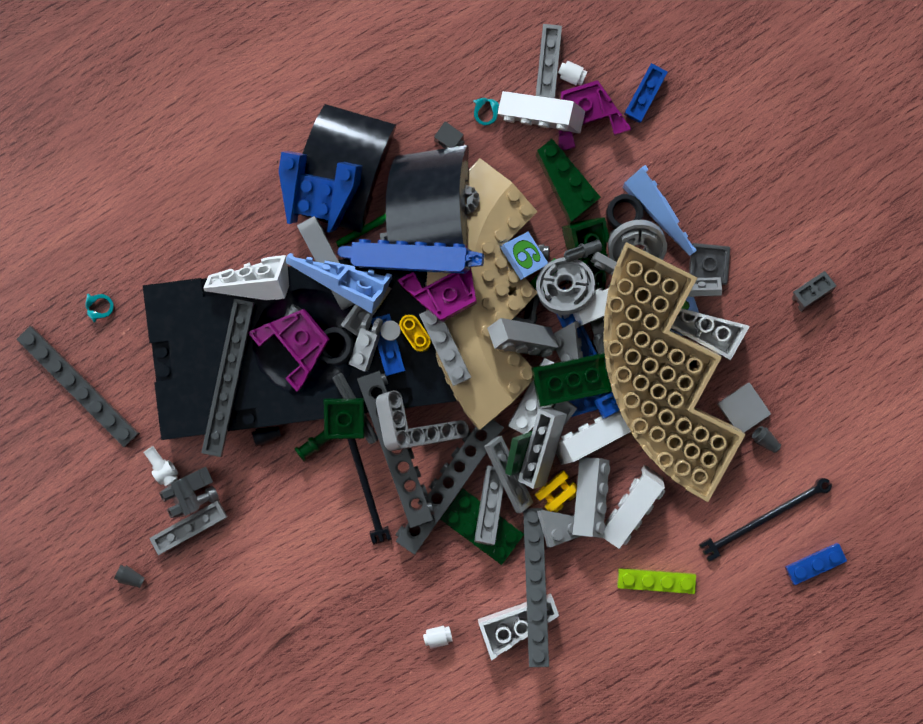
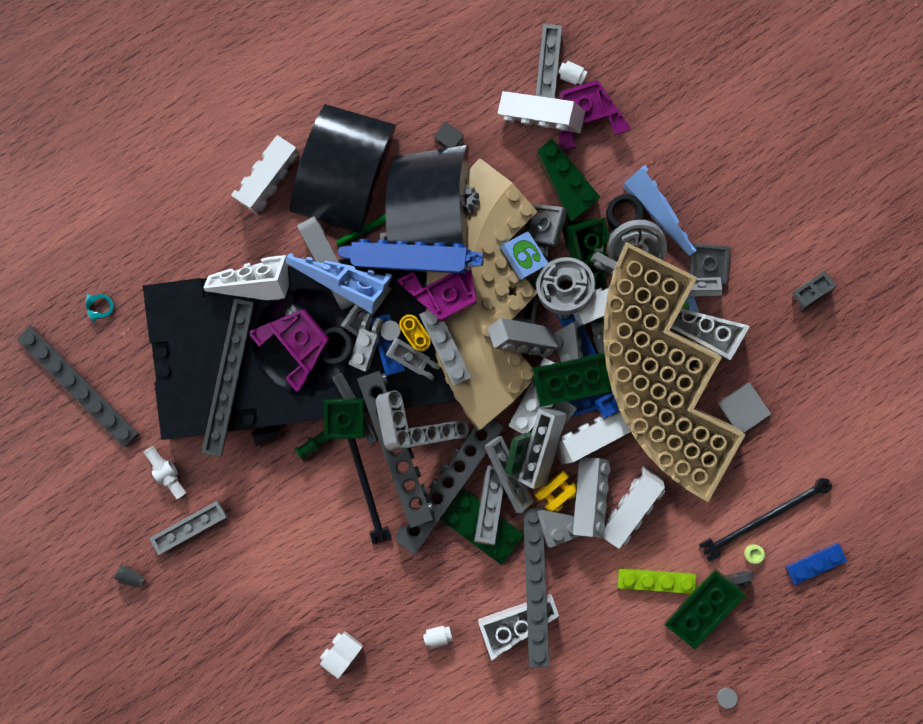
dark grey hips [159,467,219,518] -> none
blue wedge [279,151,362,232] -> none
teal piece [473,98,500,125] -> none
dark grey axle [564,239,602,262] -> none
blue plate [624,63,668,123] -> none
dark grey cone [752,426,781,453] -> none
none -> white wedge [231,135,299,214]
none -> white brick [320,631,363,678]
none -> light grey hinge [386,338,440,380]
none -> flat silver tile [526,204,568,246]
none -> dark green plate [664,568,746,649]
none -> light grey tile [717,687,738,709]
none -> dark grey plate [725,570,754,586]
none -> yellowish green tile [744,544,765,564]

